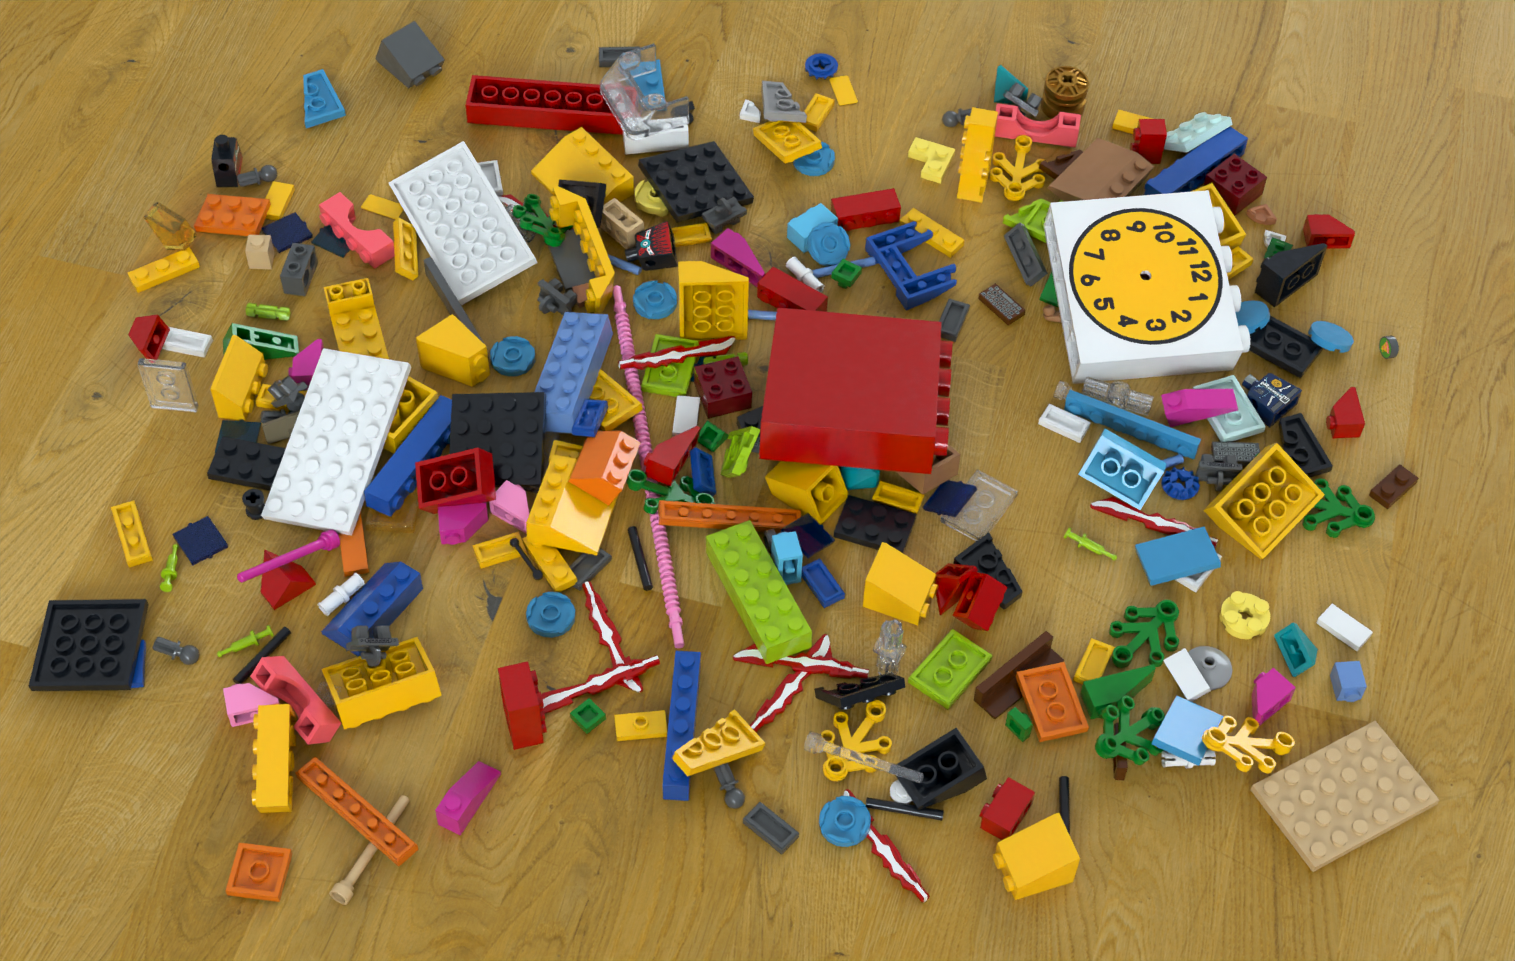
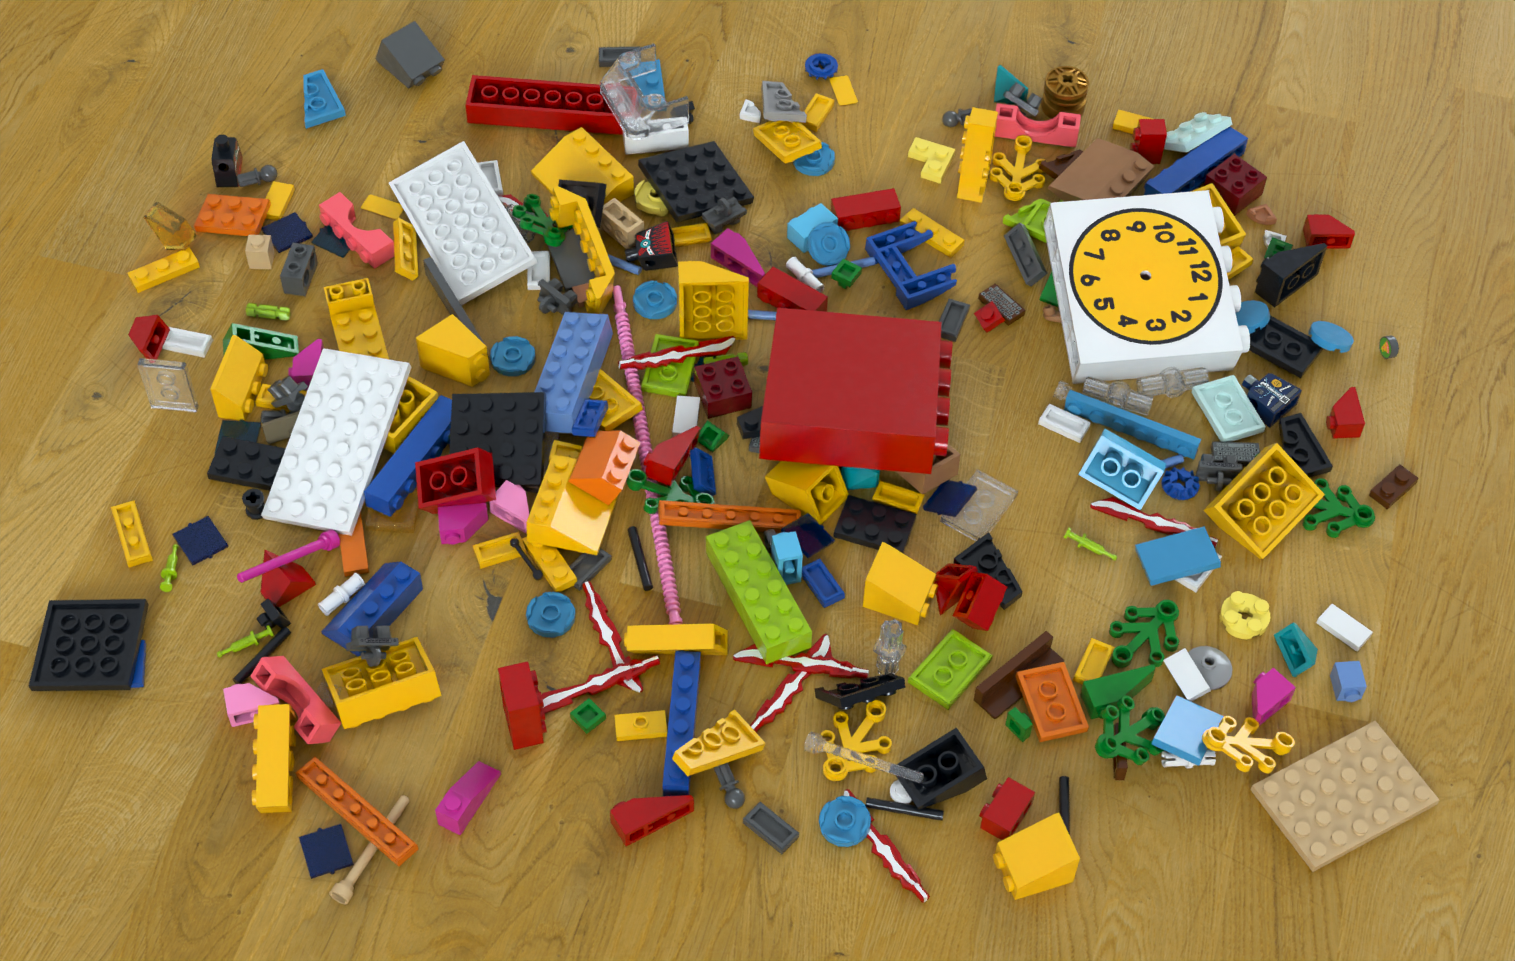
dark grey axle [153,637,200,665] -> none
orange plate [225,843,293,902] -> none
lime wing [720,426,761,478] -> none
dark pink slope [1161,389,1238,427] -> none
none -> black tile [257,598,291,629]
none -> clear blue piece [299,824,354,879]
none -> white tile [527,251,550,290]
none -> red slope [610,795,694,847]
none -> yellow slope [624,624,728,655]
none -> red plate [974,301,1005,333]
none -> clear piece [1136,367,1209,398]

